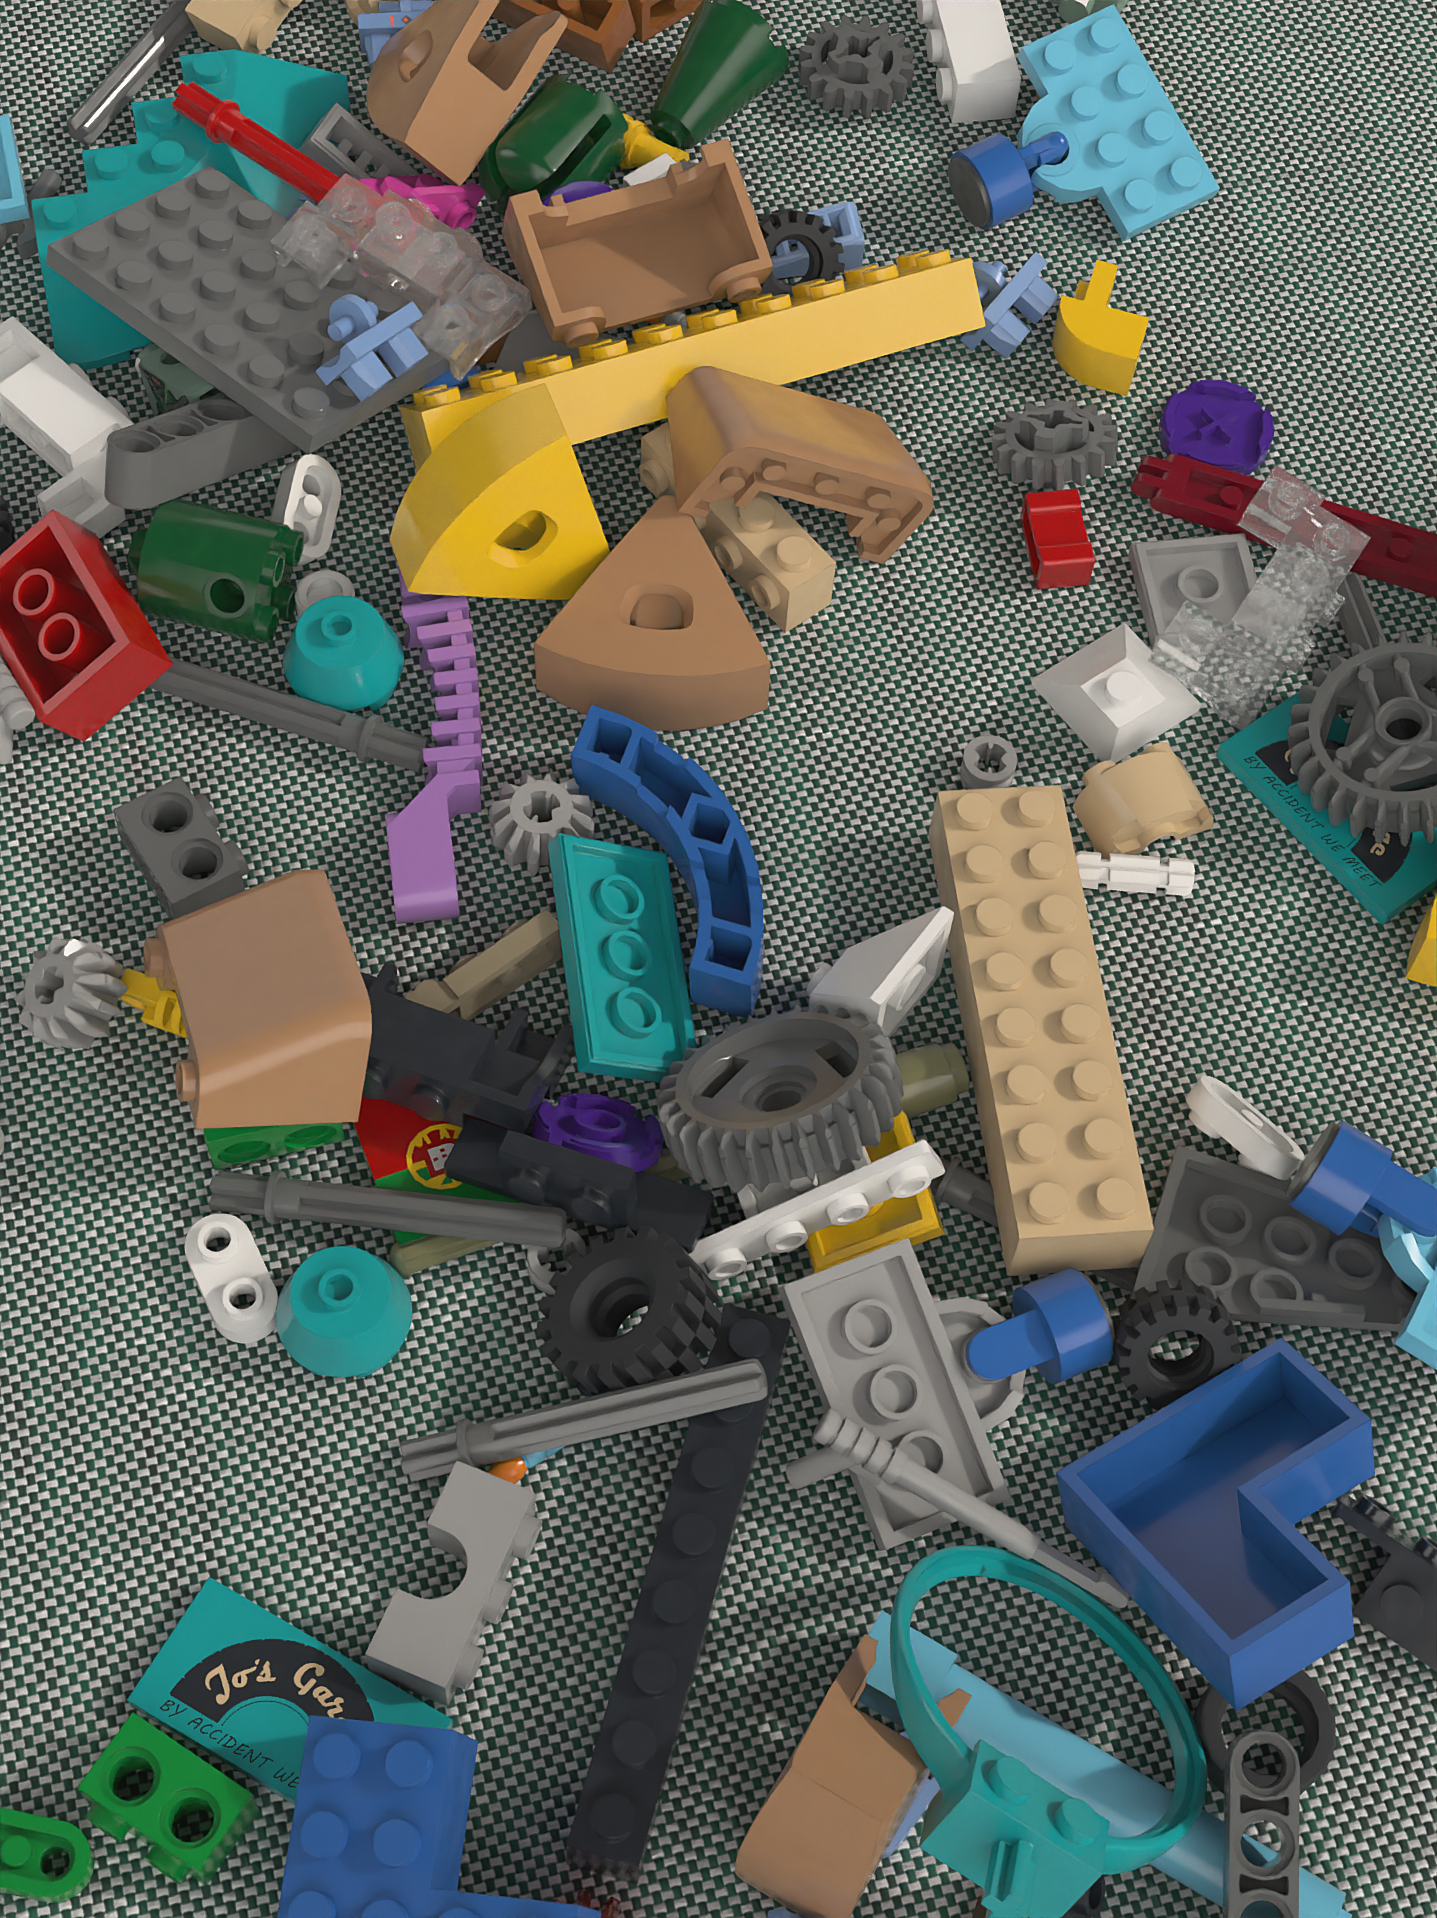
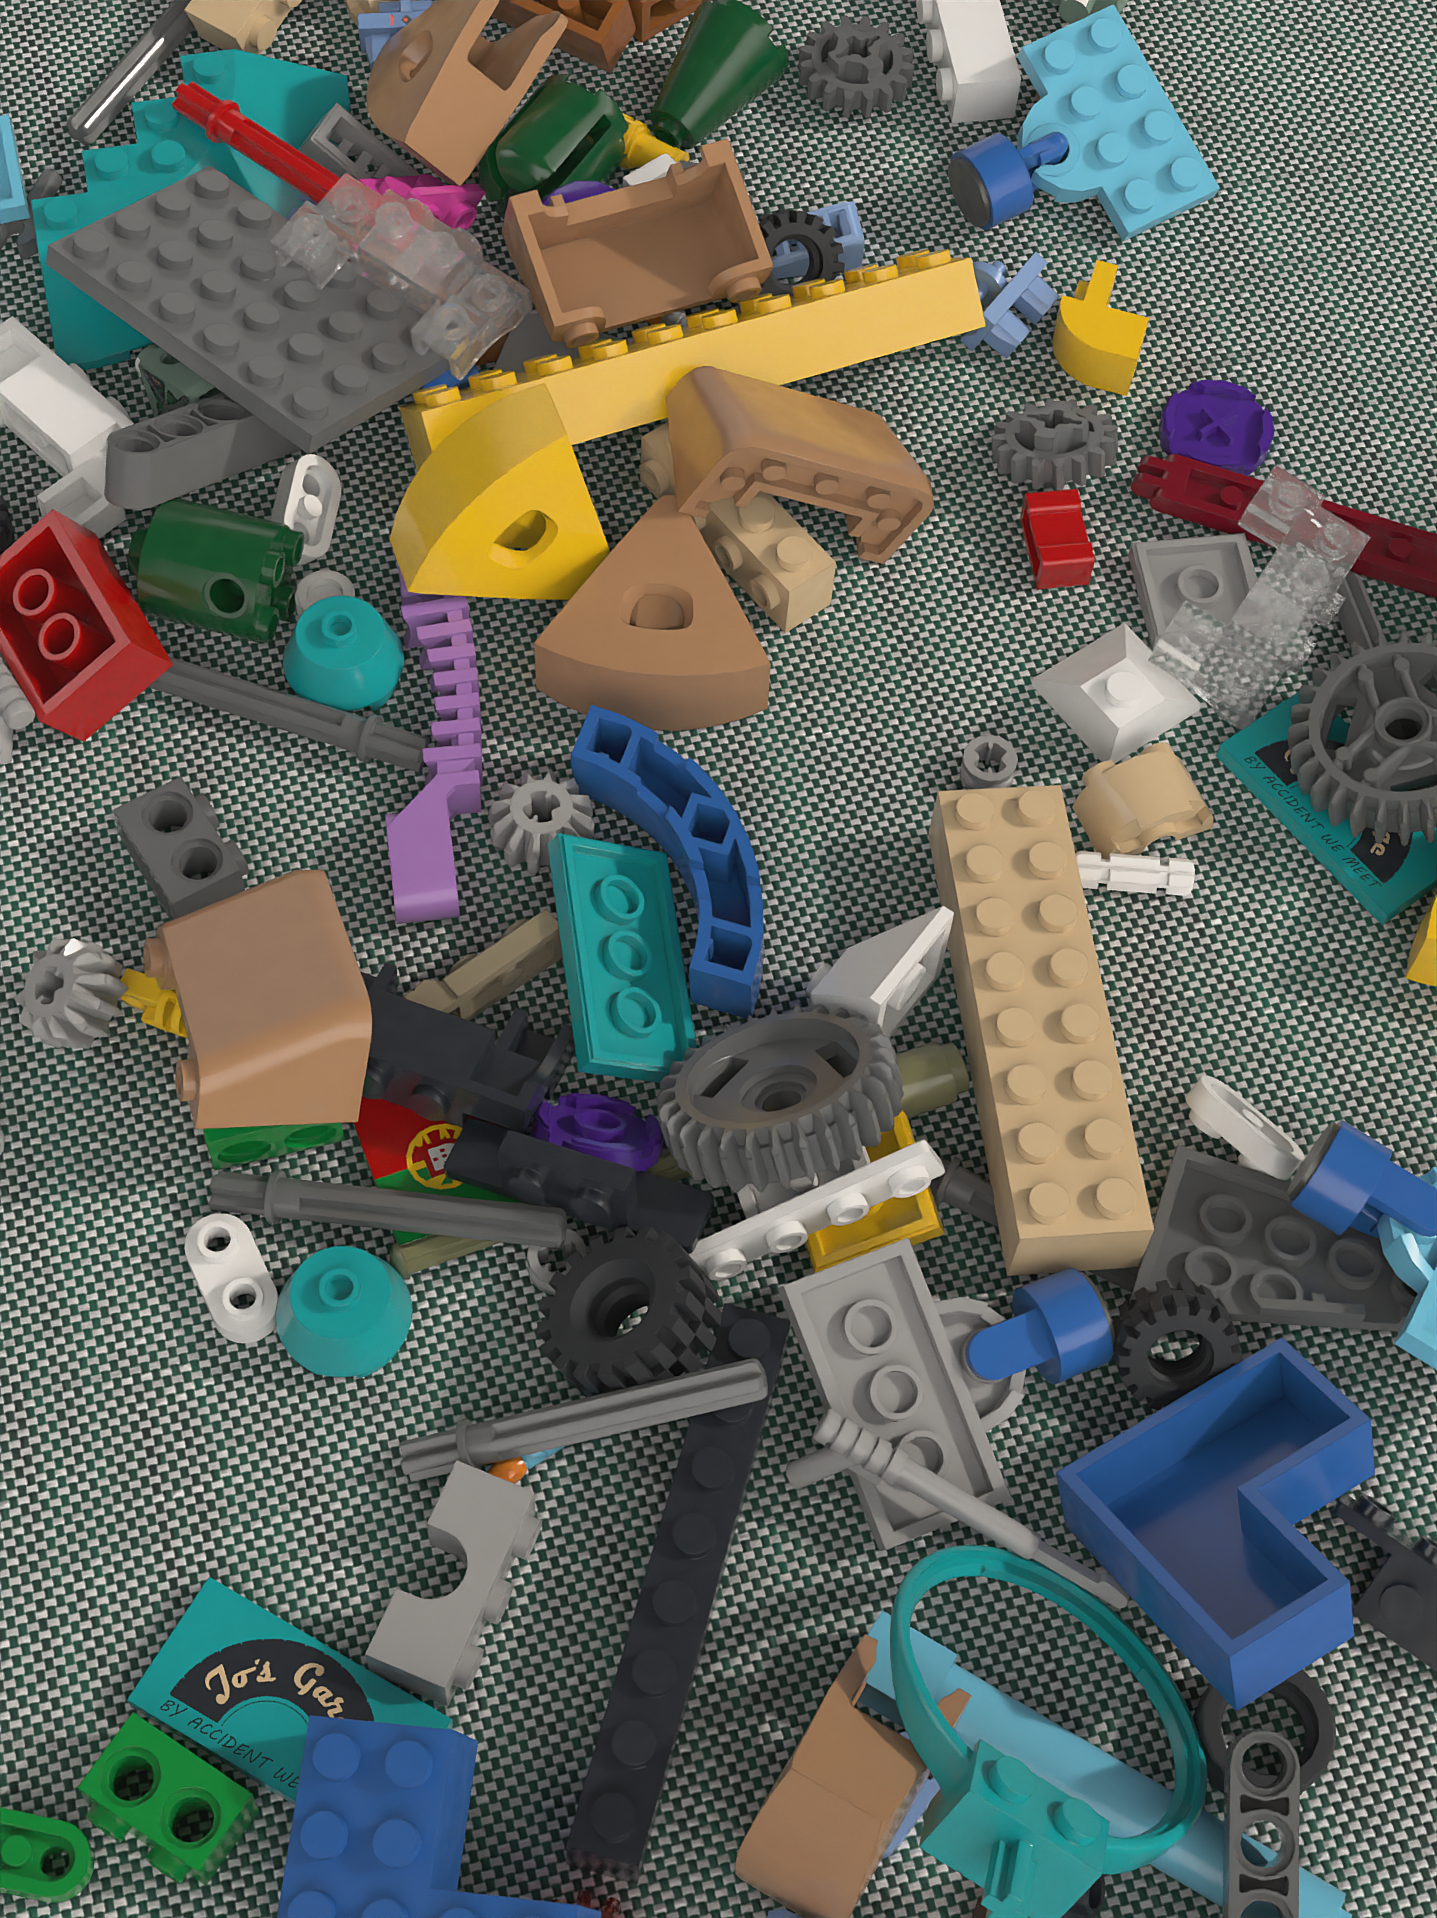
medium blue hips [315,294,429,402] -> none

